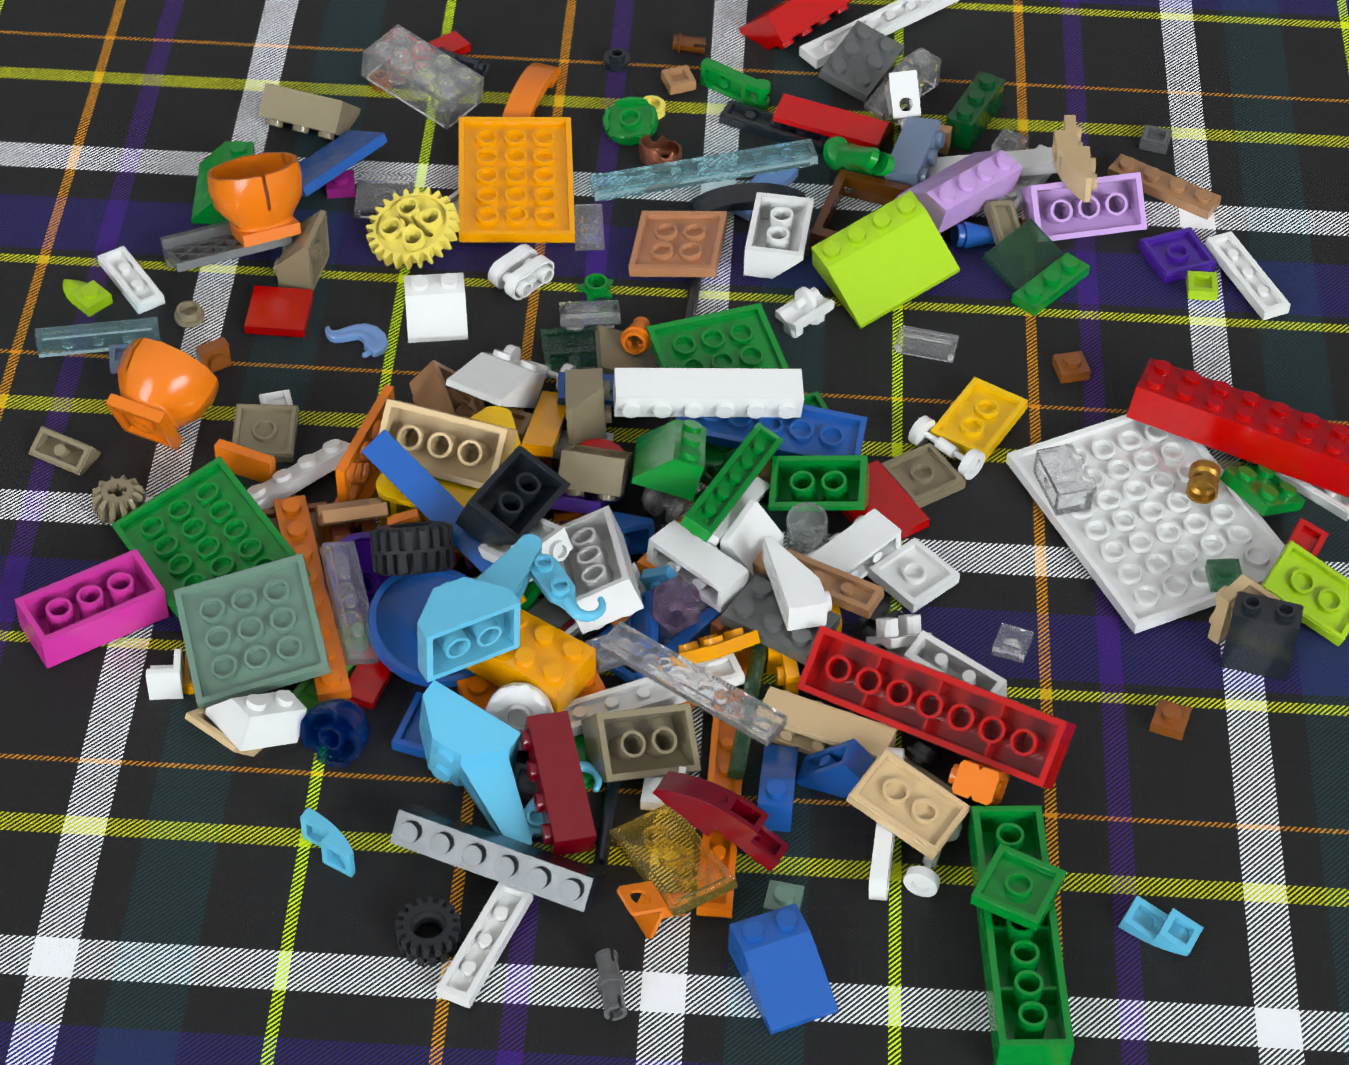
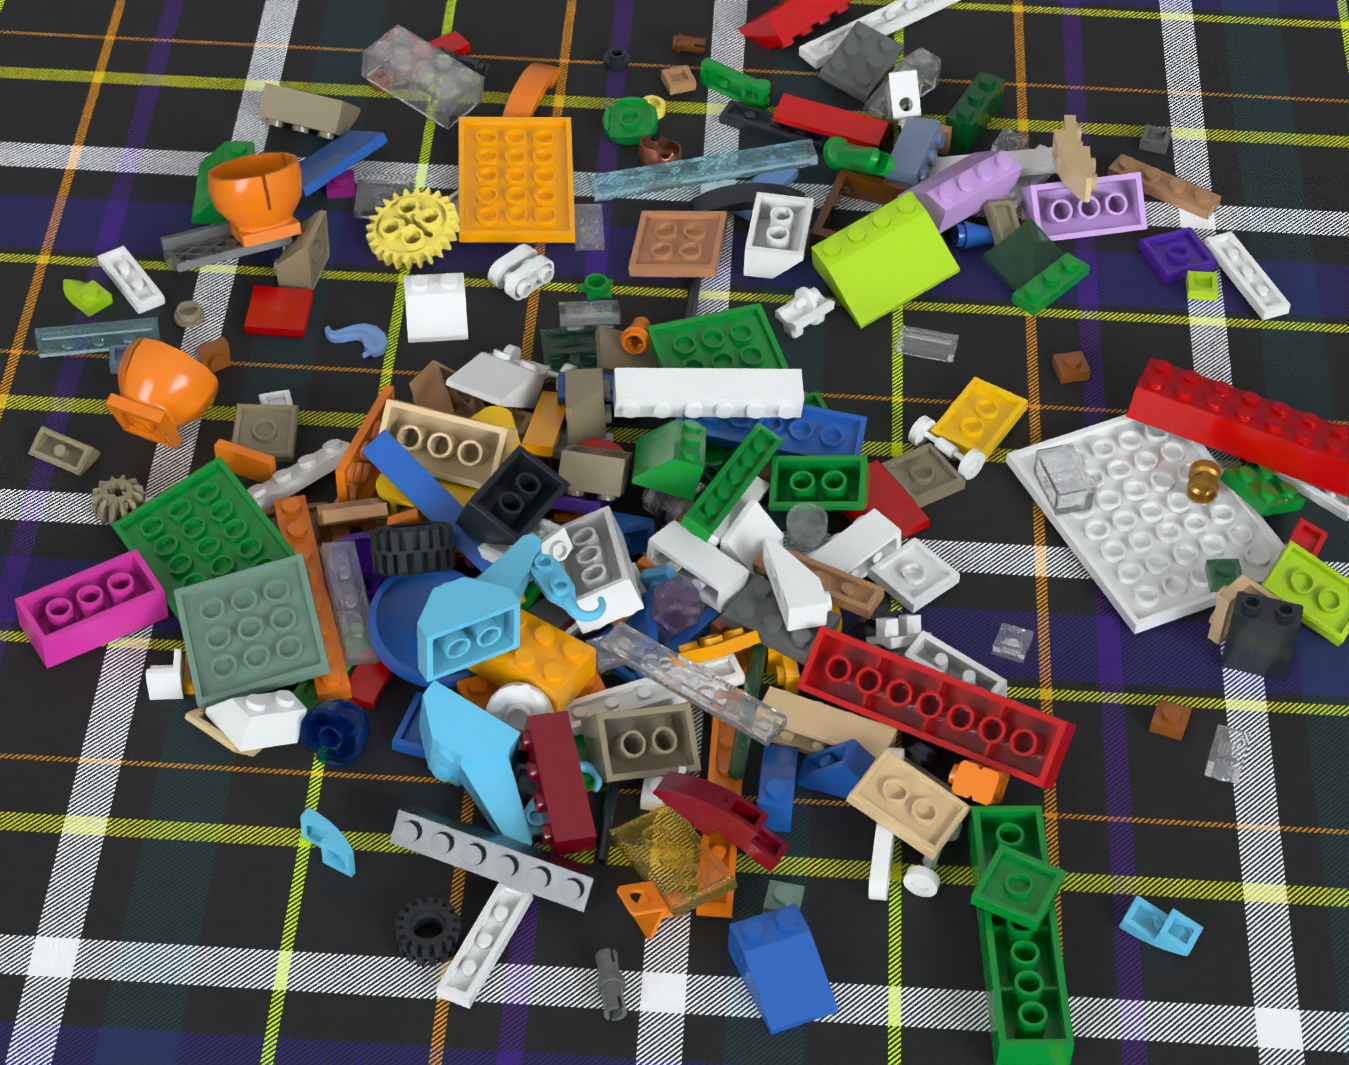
none -> clear brick [1204,724,1251,784]

